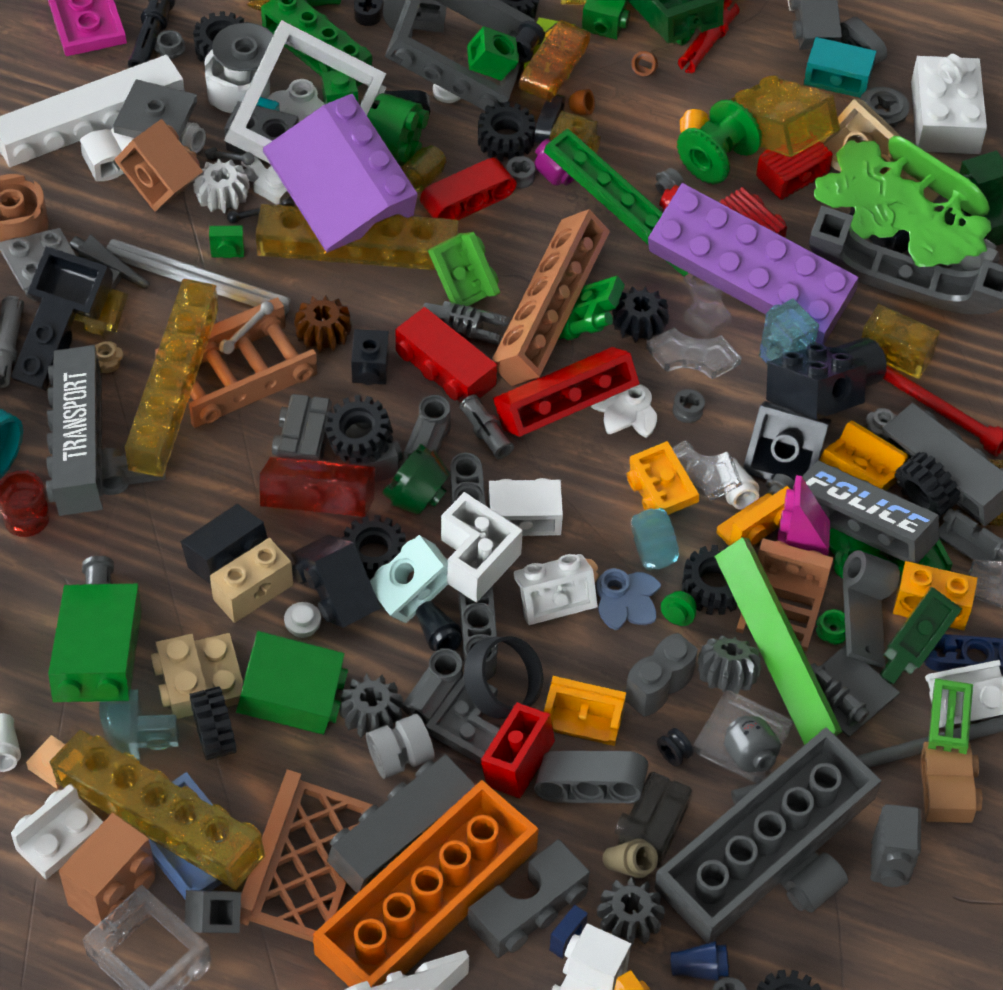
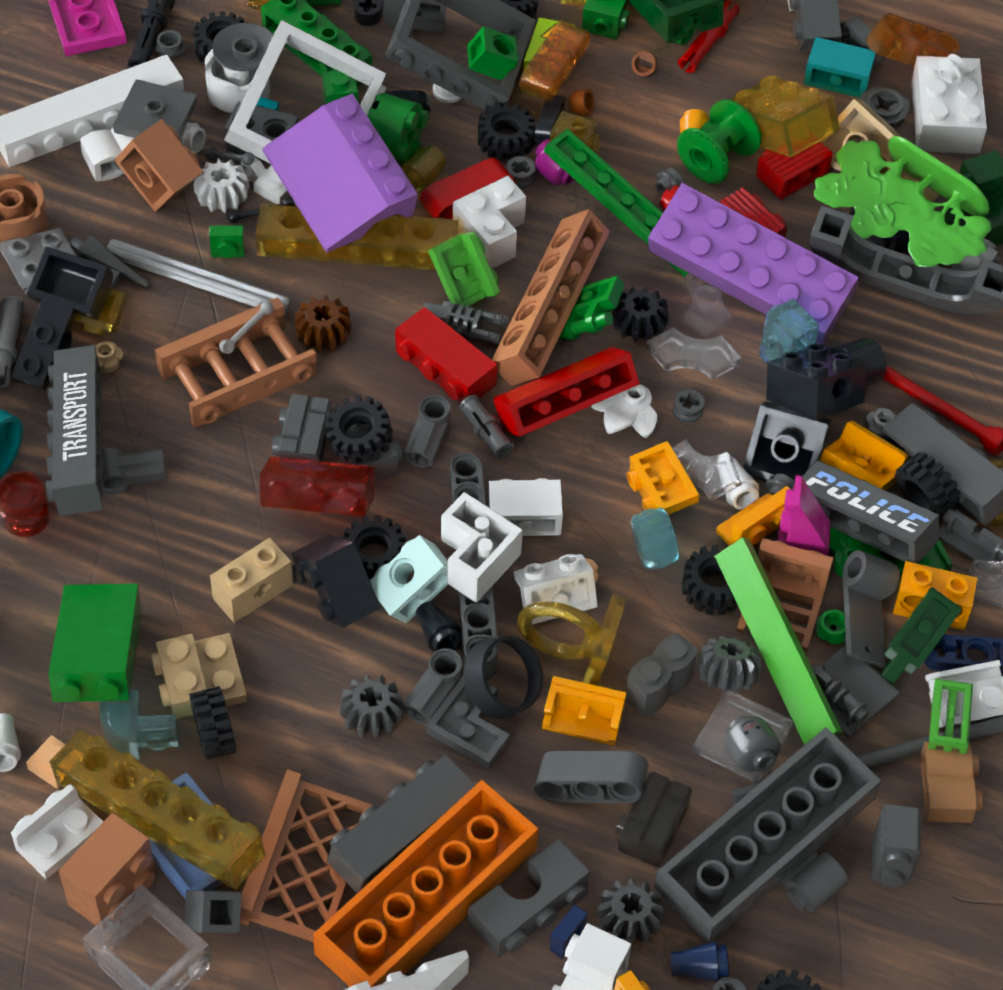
dark grey bush [82,556,114,584] -> none
clear yellow brick [125,279,219,477] -> none
black brick [180,504,268,585] -> none
green brick [236,631,348,735] -> none
white plate [267,79,325,122] -> none
white plate [284,602,321,638] -> none
black brick [351,329,389,385] -> none
light grey wheel [366,714,435,779] -> none
dark green cone [381,443,451,515] -> none
red brick [481,702,555,799] -> none
black bush [516,20,545,63] -> none
sand blue plate [596,568,661,630] -> none
dark tan cone [603,839,658,878] -> none
black bush [657,728,694,767] -> none
green plate [661,591,697,626] -> none
clear yellow brick [861,303,940,379] -> none
none -> white brick [452,176,526,268]
none -> clear yellow tile [517,594,626,686]
none -> clear orange beam [866,13,960,67]

